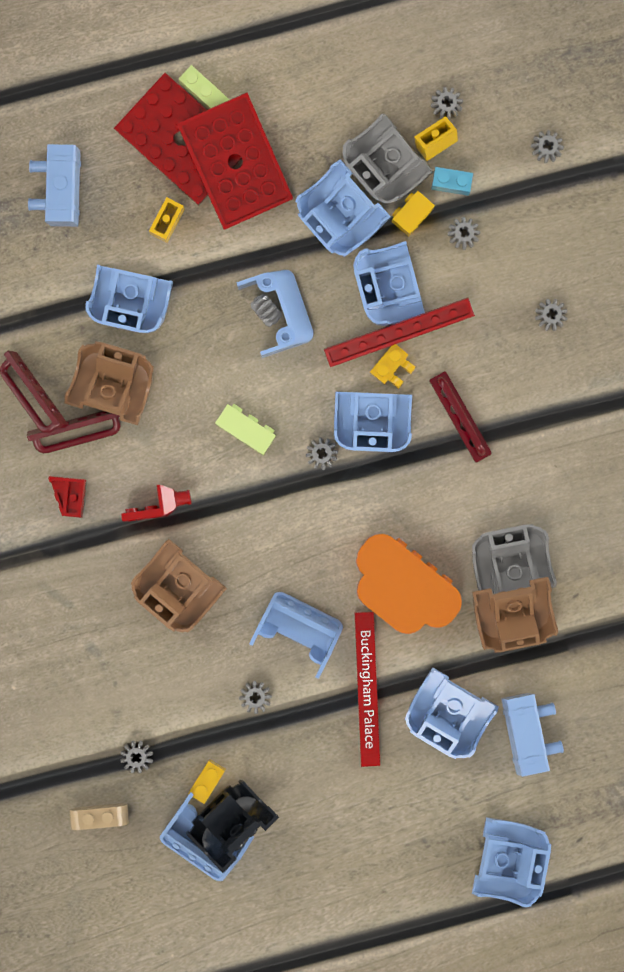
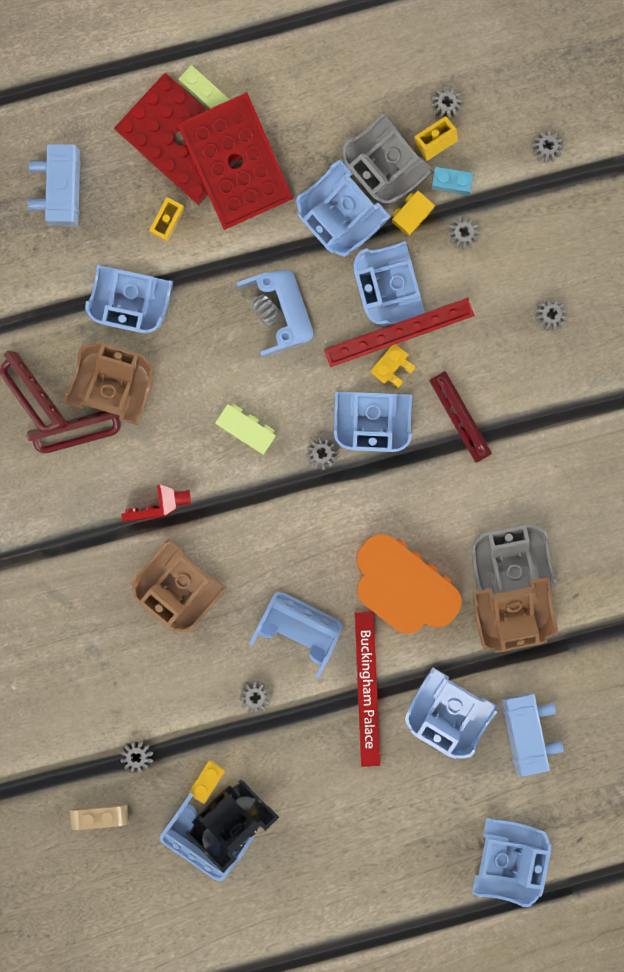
red wing [48,476,86,518] -> none

